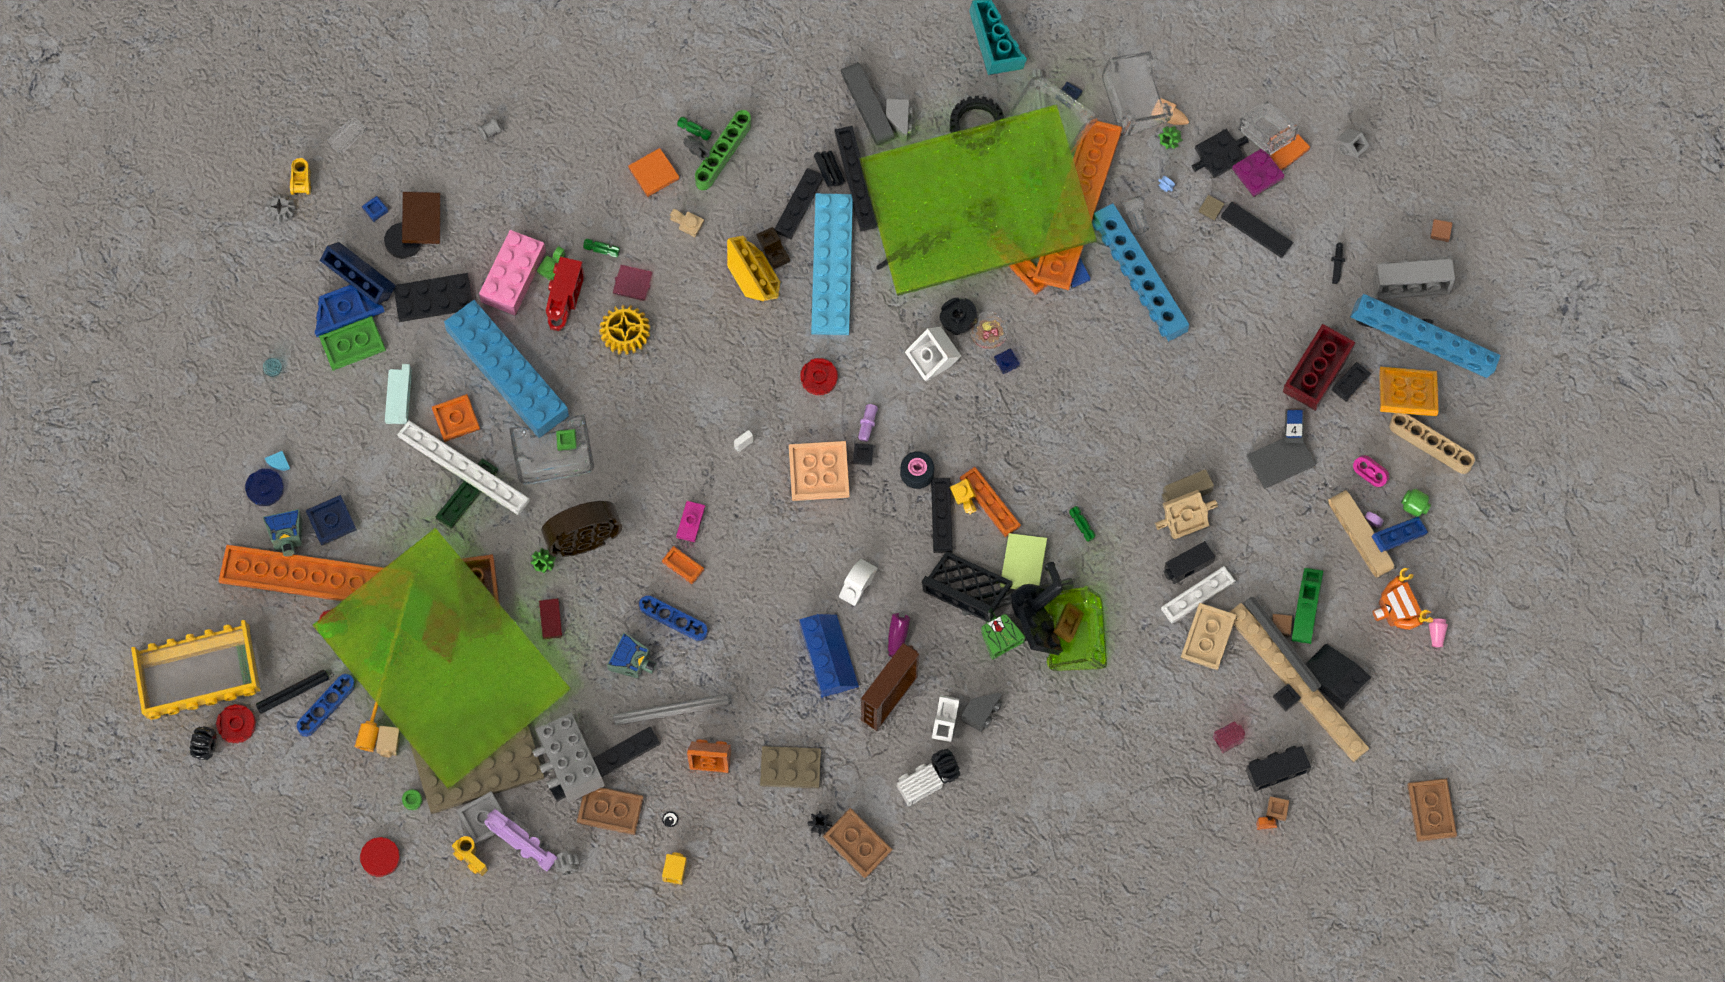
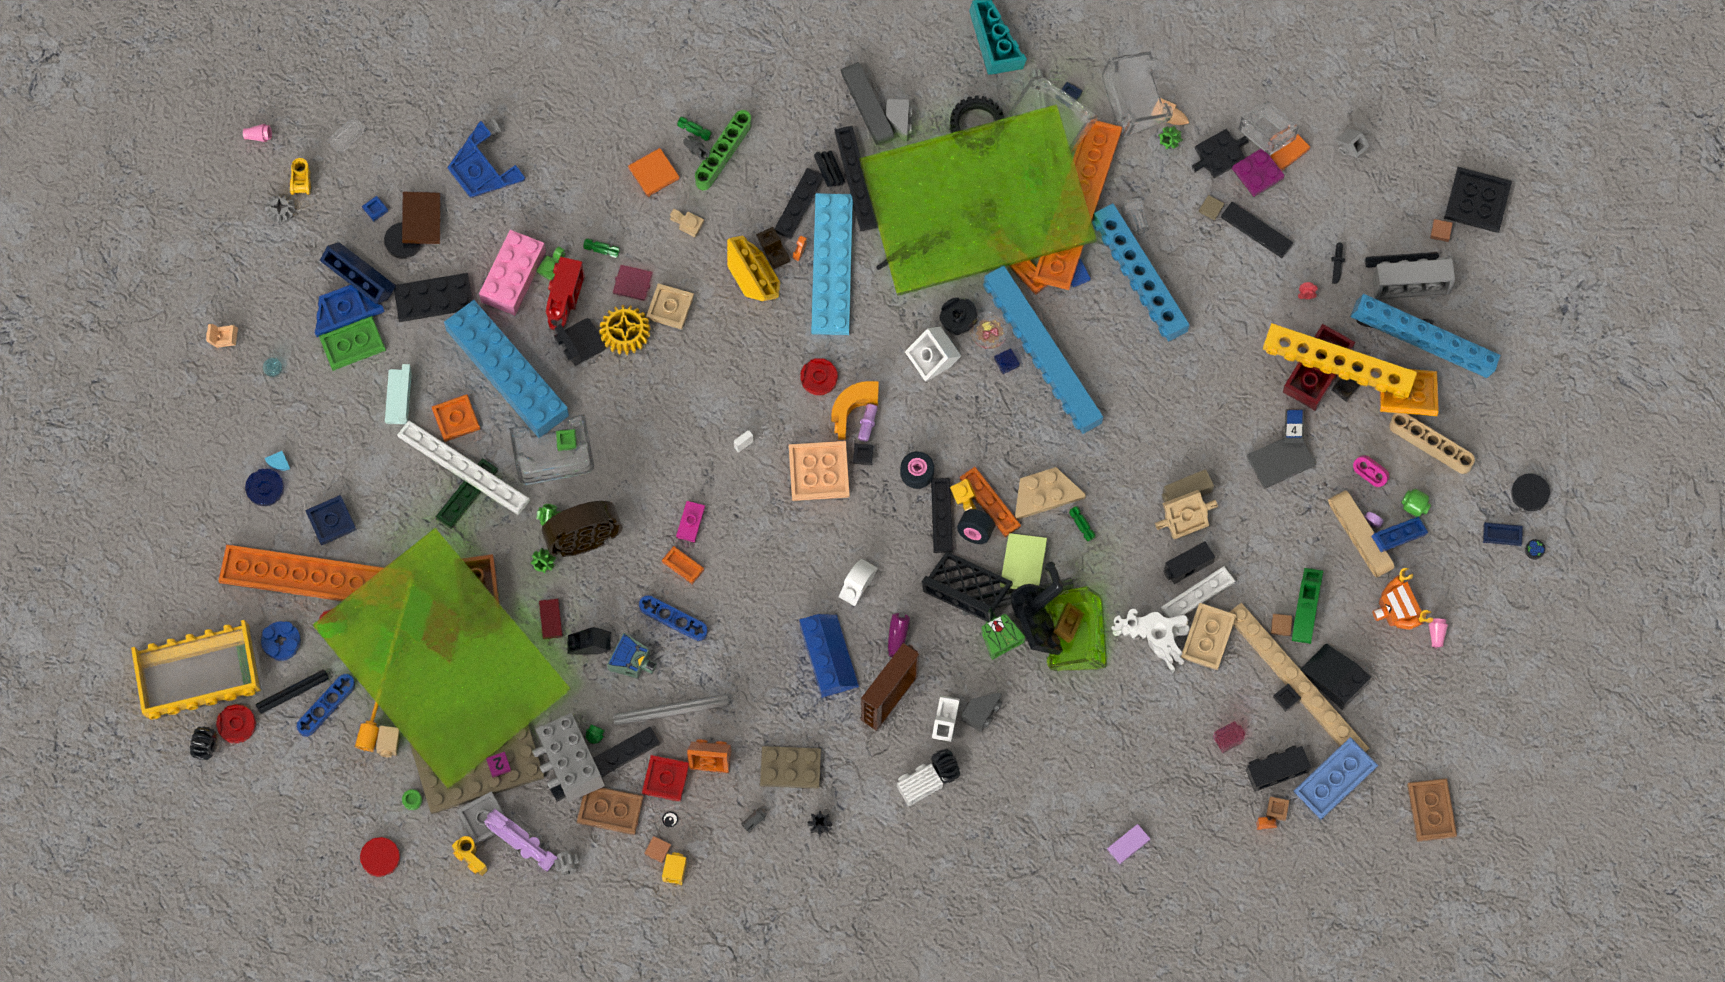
torso [263,509,303,556] -> none
medium nougat tile [822,808,892,878] -> none
light blue plate [1158,176,1175,192] -> none
dark grey axle [1245,596,1321,692] -> none
none -> light nougat bracket [206,324,238,348]
none -> bright pink cone [243,124,272,142]
none -> blue plate [261,621,301,661]
none -> blue wing [447,121,525,198]
none -> magenta tile [486,752,511,778]
none -> bright green gear [536,504,560,526]
none -> black bracket [554,318,606,366]
none -> black slope [567,627,611,655]
none -> green plate [586,724,605,744]
none -> red plate [642,755,689,802]
none -> nougat tile [644,836,671,863]
none -> tan plate [646,283,694,329]
none -> dark grey pin [741,808,766,833]
none -> orange tile [793,236,807,261]
none -> light orange arch [831,381,879,440]
none -> black wheel [957,509,995,544]
none -> dark azure brick [983,265,1103,434]
none -> tan wing [1015,467,1086,520]
none -> lavender tile [1107,824,1150,864]
none -> white animal [1111,609,1190,673]
none -> yellow brick [1263,323,1417,398]
none -> medium blue tile [1293,737,1378,820]
none -> coral plate [1298,282,1318,299]
none -> black axle [1365,252,1439,268]
none -> black plate [1444,167,1512,233]
none -> dark blue tile [1483,522,1523,546]
none -> black tile [1511,473,1550,511]
none -> tile [1525,539,1545,560]

